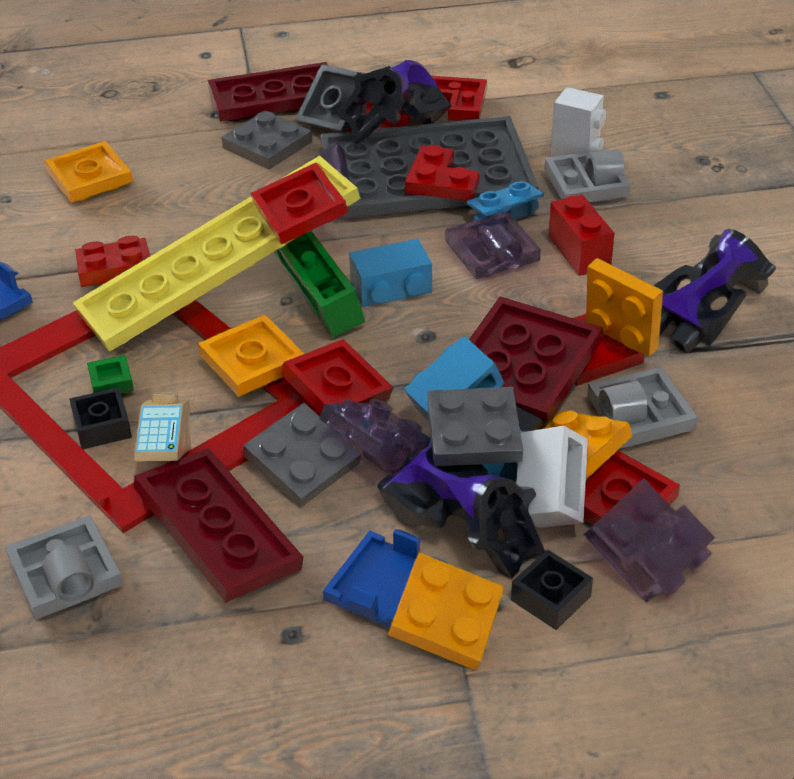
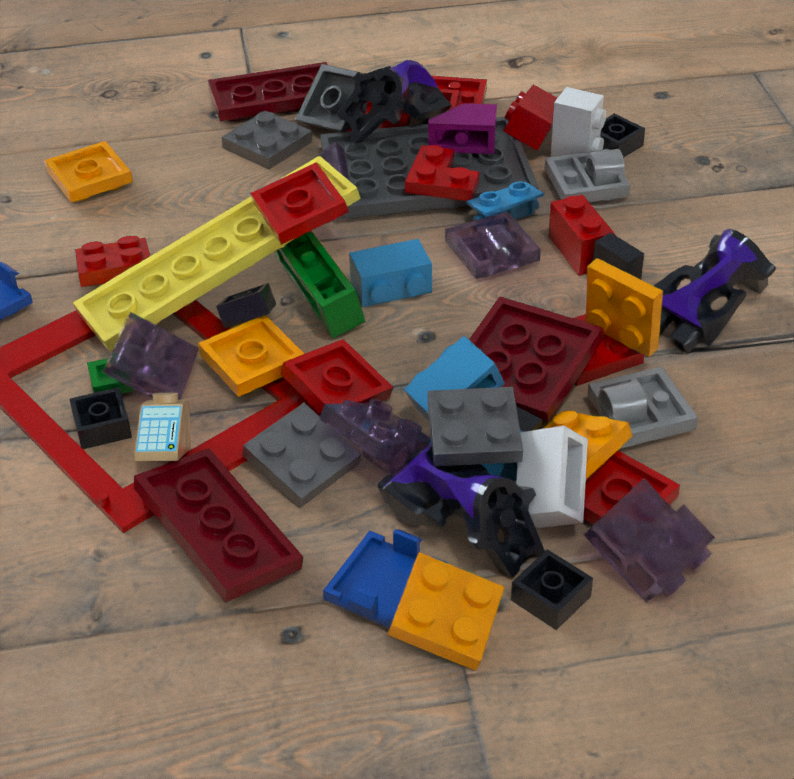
light grey plate [5,515,123,620] -> none
none -> clear purple plate [103,312,199,400]
none -> black piece [216,283,276,328]
none -> magenta slope [428,103,497,154]
none -> red brick [503,84,557,151]
none -> black piece [593,233,644,280]
none -> black piece [600,113,645,158]

